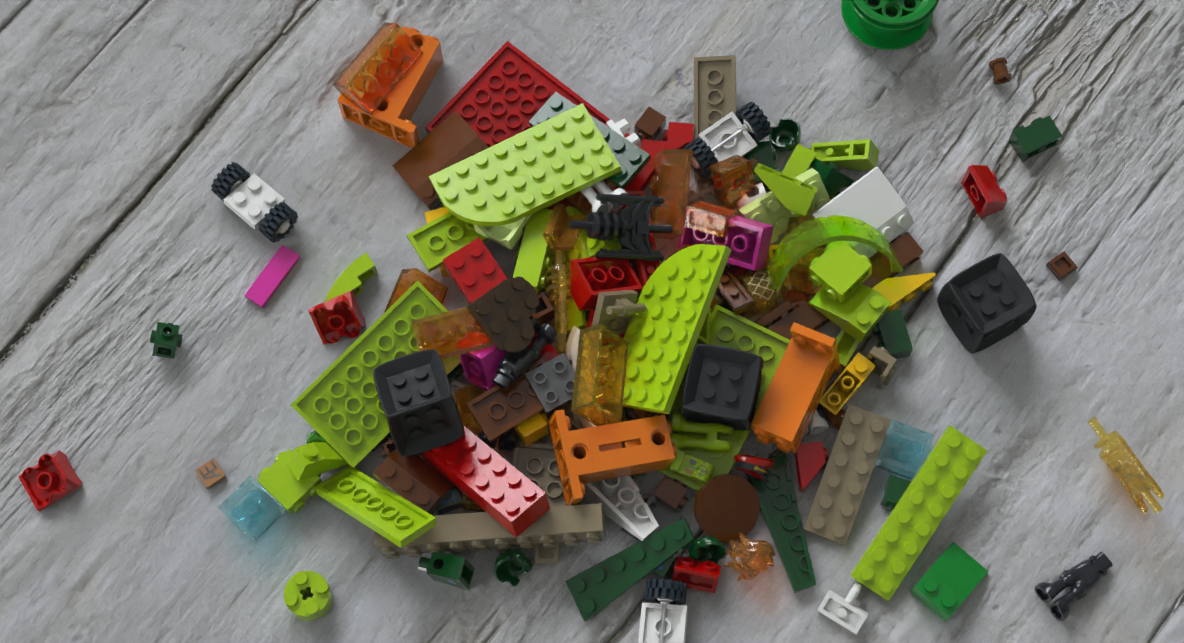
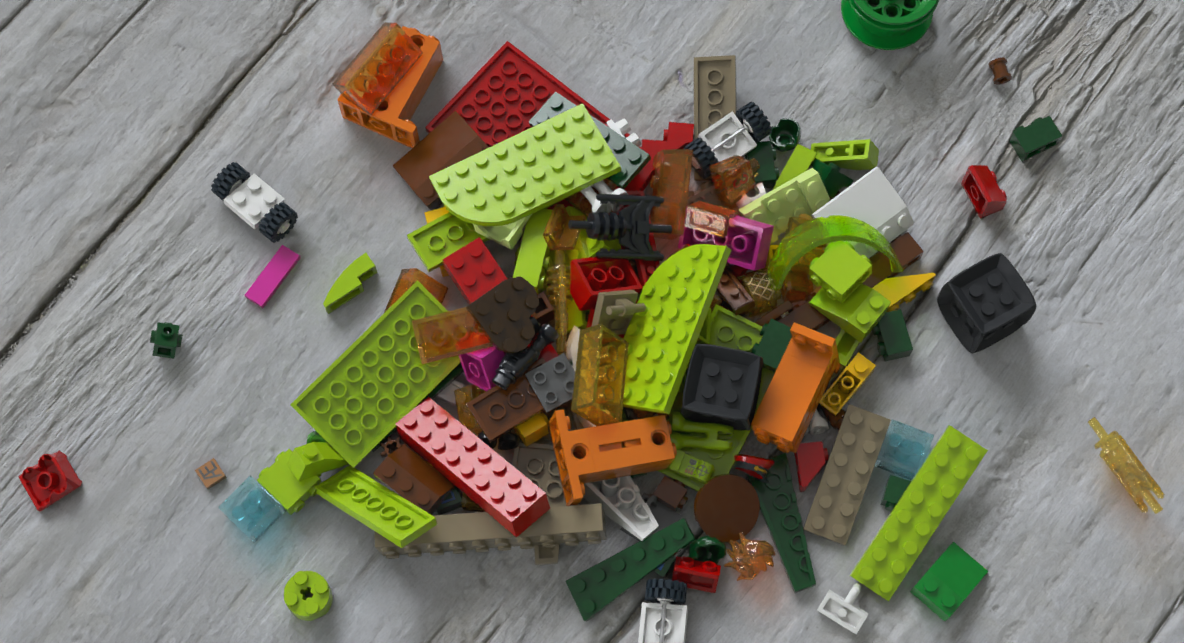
red slope [308,291,366,345] -> none
black piece [373,349,464,456] -> none
dark green torso [418,552,475,590] -> none
dark green hair [494,549,533,587] -> none
reddish brown brick [634,106,666,141] -> none
lime slope [754,163,818,216] -> none
dark tan bracket [867,346,897,389] -> none
black piece [1034,552,1113,621] -> none
reddish brown tile [1046,251,1078,281] -> none
none -> dark green brick [751,319,792,372]

